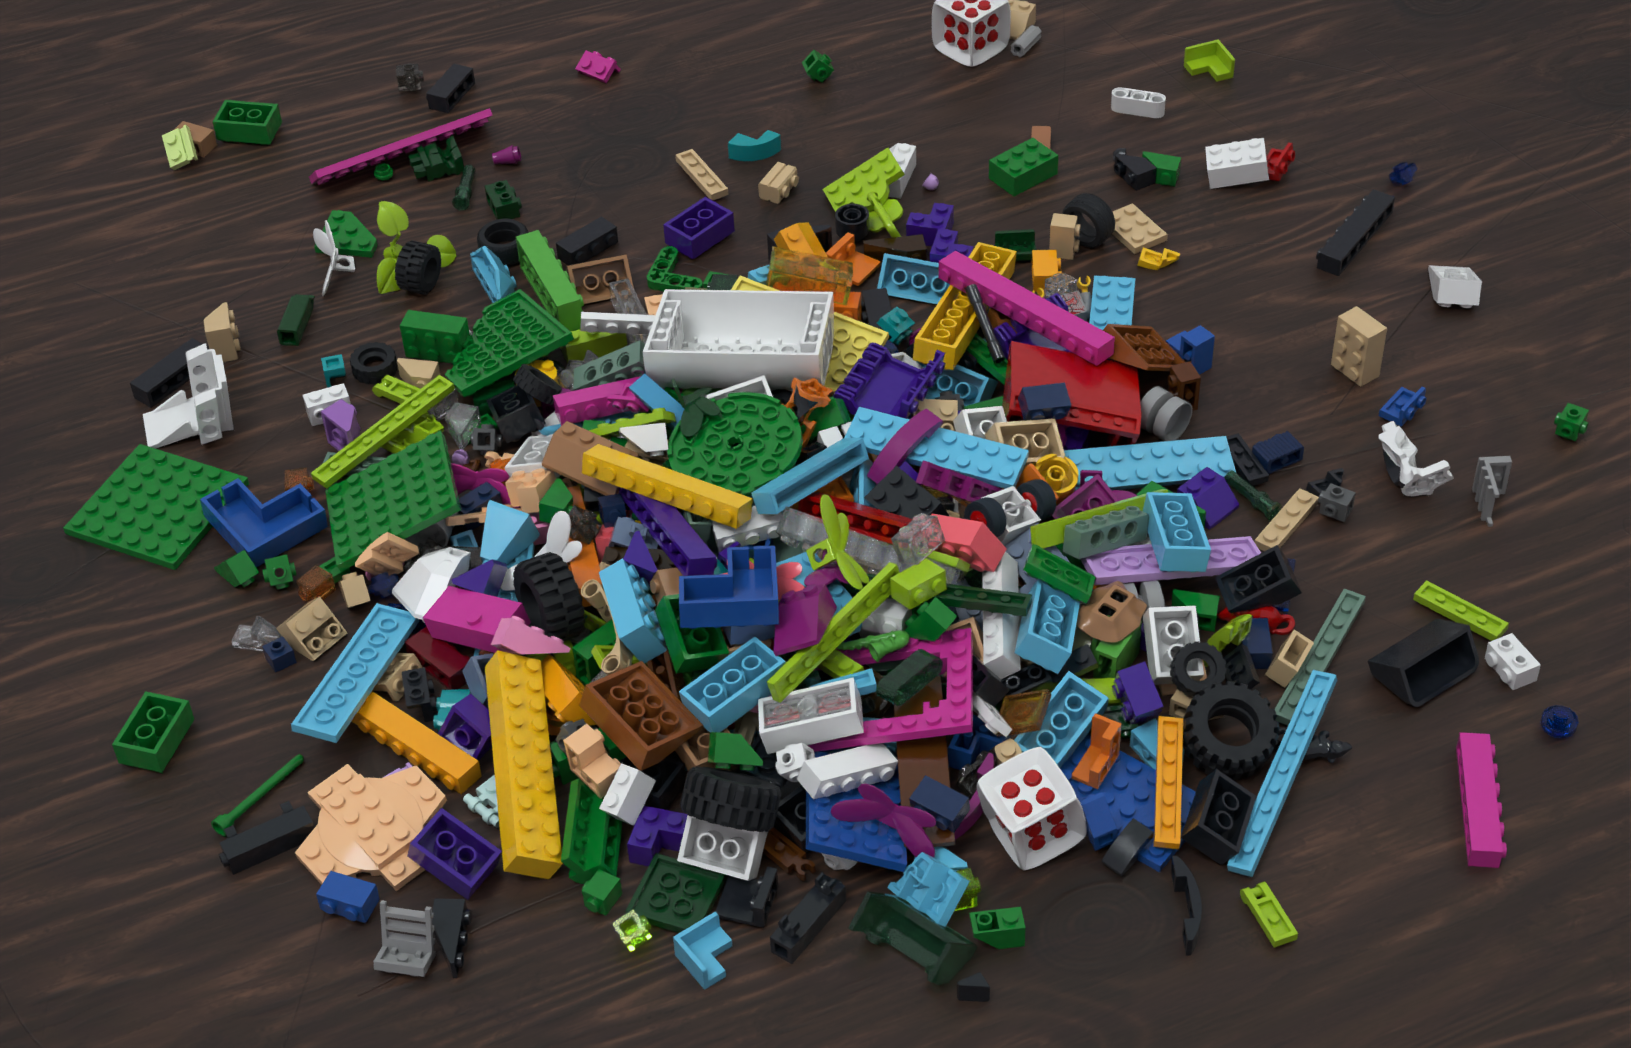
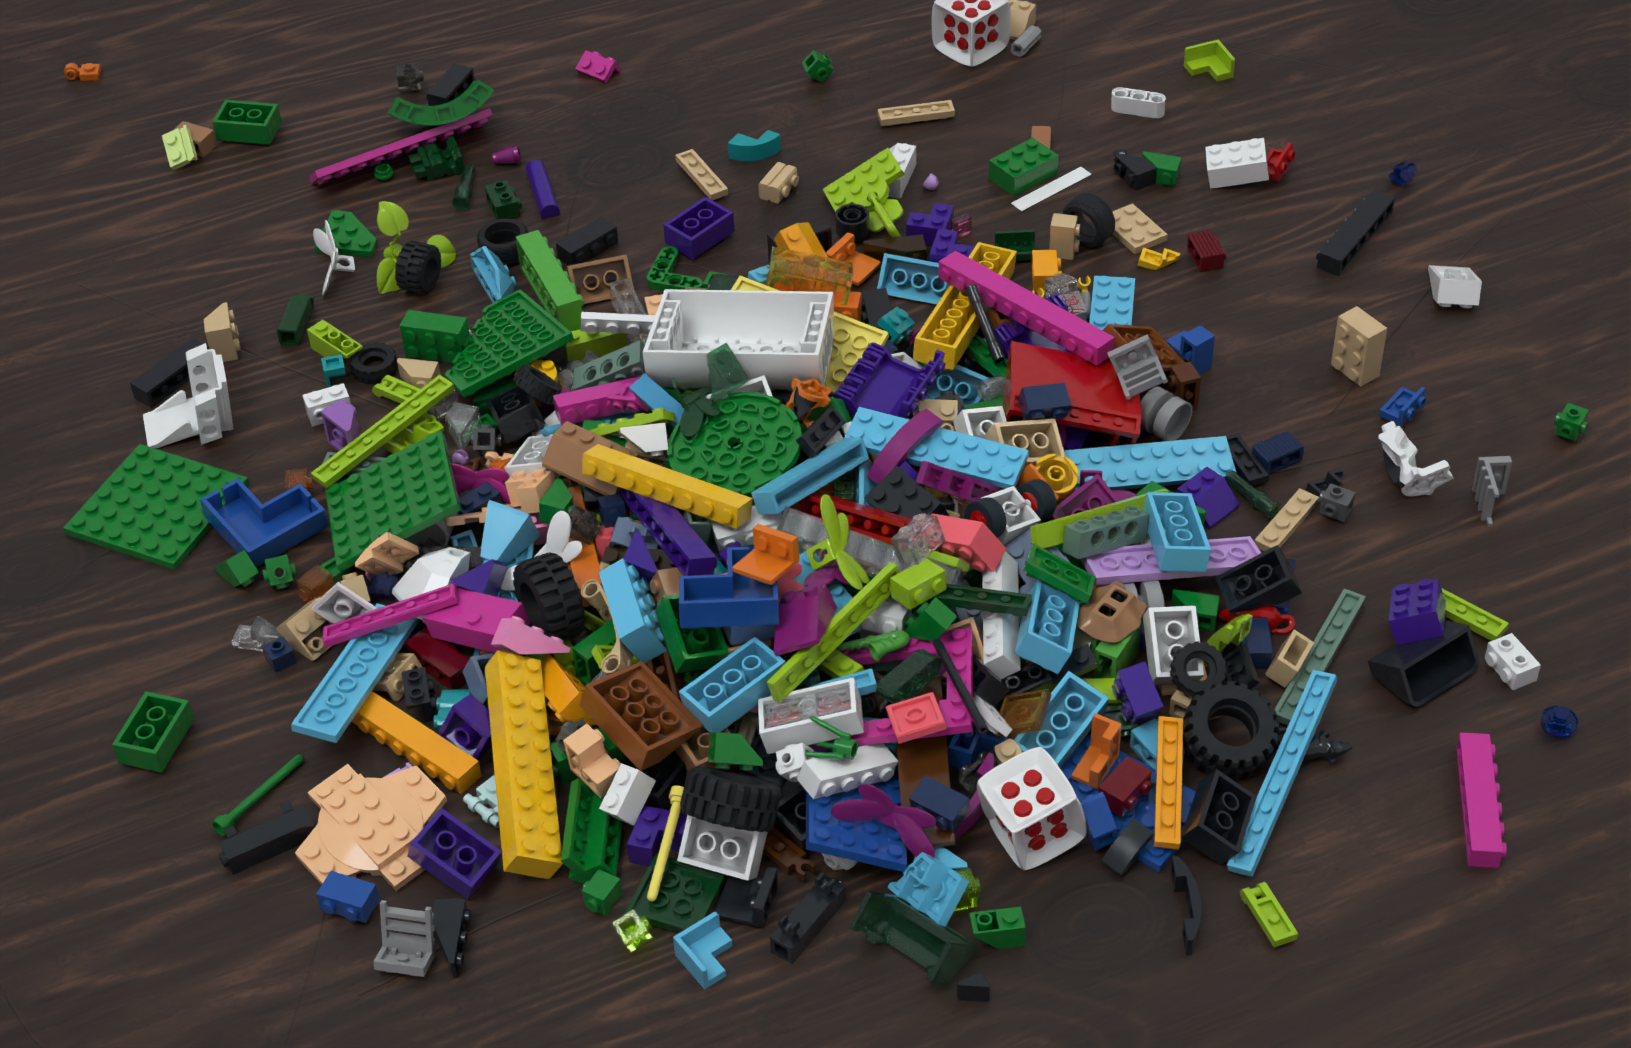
none -> orange plate [64,63,101,81]
none -> lime slope [307,320,363,358]
none -> white slope [311,582,376,624]
none -> dark pink tile [323,583,458,648]
none -> green panel [387,80,494,125]
none -> dark purple brick [526,160,560,218]
none -> light yellow piece [647,786,684,902]
none -> clear green wing [706,342,750,402]
none -> orange bracket [732,524,800,585]
none -> black tile [796,405,845,458]
none -> green plant [805,716,858,761]
none -> clear green tile [832,471,856,501]
none -> tan plate [878,100,955,126]
none -> coral tile [885,692,947,744]
none -> black piece [933,639,988,734]
none -> clear pink plate [951,213,972,238]
none -> clear brick [977,375,1006,402]
none -> white sticker [1011,167,1091,211]
none -> dark red brick [1098,756,1153,817]
none -> light grey plate [1107,335,1168,400]
none -> dark red brick [1187,229,1227,272]
none -> dark purple brick [1389,579,1446,646]

